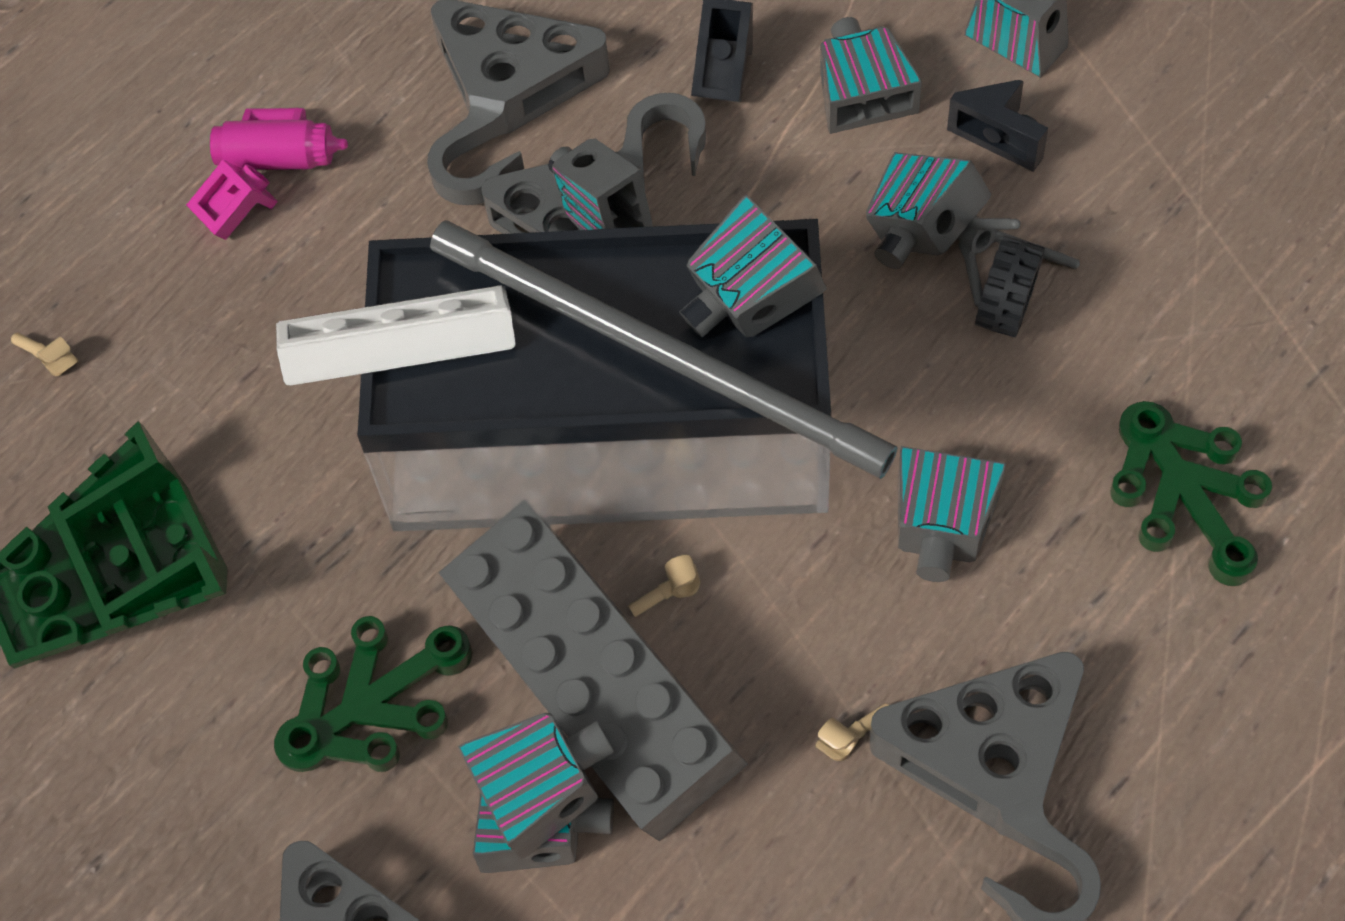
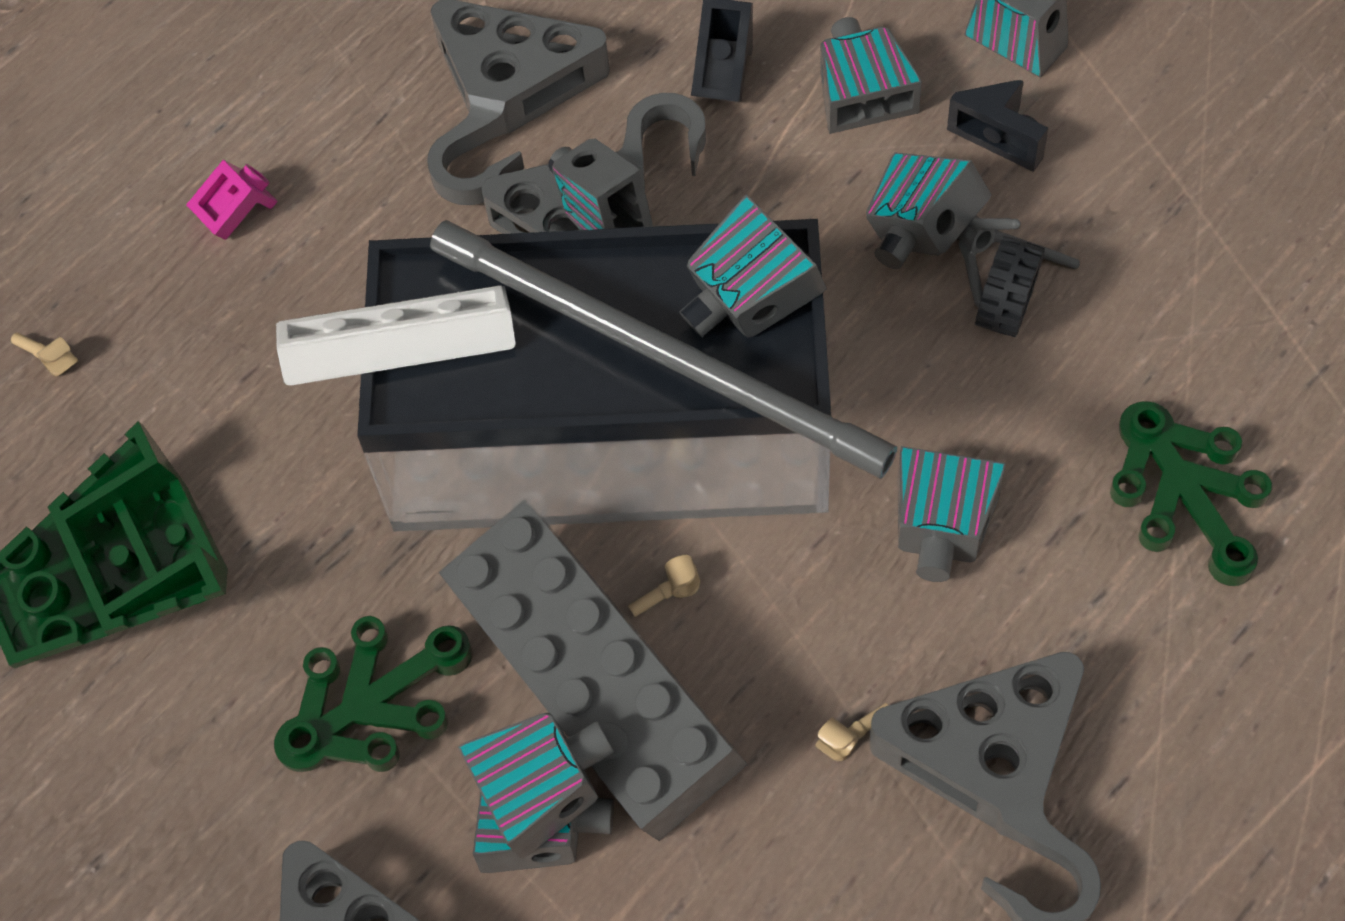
dark pink piece [210,108,348,170] -> none

